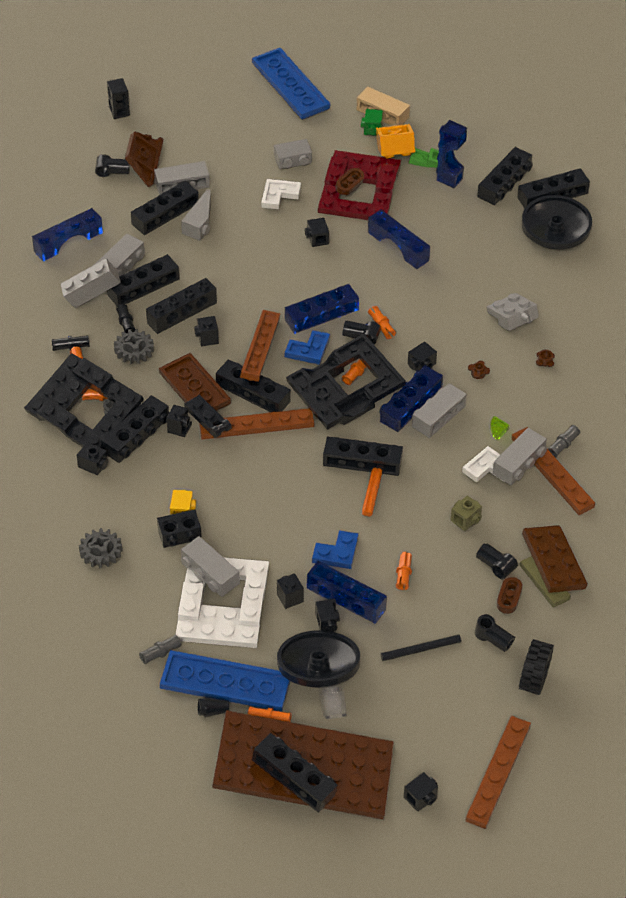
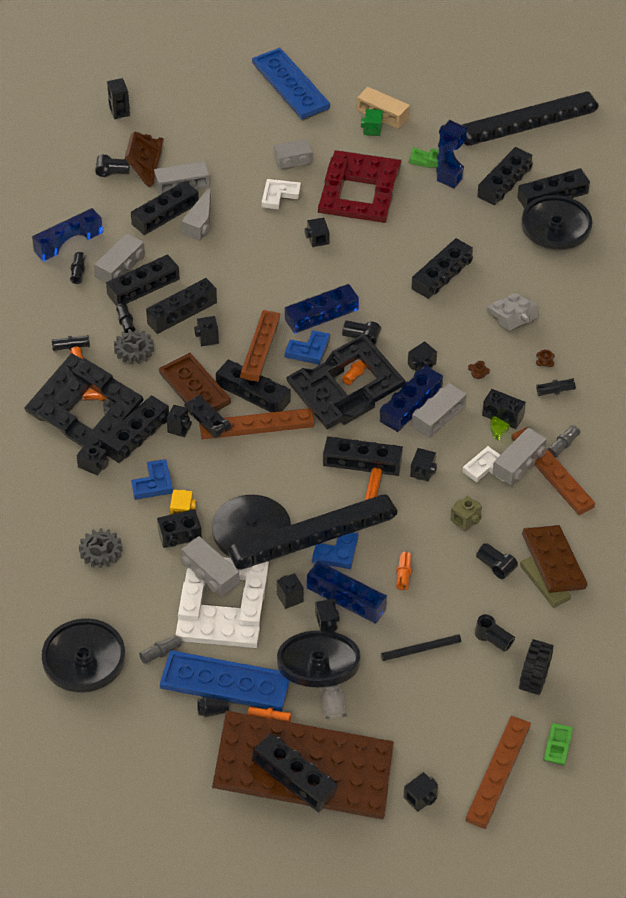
light grey brick [61,258,121,308] -> none
reddish brown plate [336,168,364,195] -> none
clear blue arch [368,210,430,269] -> none
orange pin [368,306,396,339] -> none
light orange brick [376,124,415,158] -> none
reddish brown plate [497,577,522,614] -> none
none -> black dish [41,618,125,692]
none -> black pin [70,252,85,284]
none -> blue plate [131,459,173,500]
none -> black dish [212,495,291,556]
none -> black beam [228,494,398,570]
none -> black brick [410,448,437,482]
none -> black brick [412,238,473,299]
none -> black beam [457,91,599,146]
none -> black brick [482,389,526,429]
none -> black pin [536,378,576,396]
none -> bright green slope [544,723,573,766]

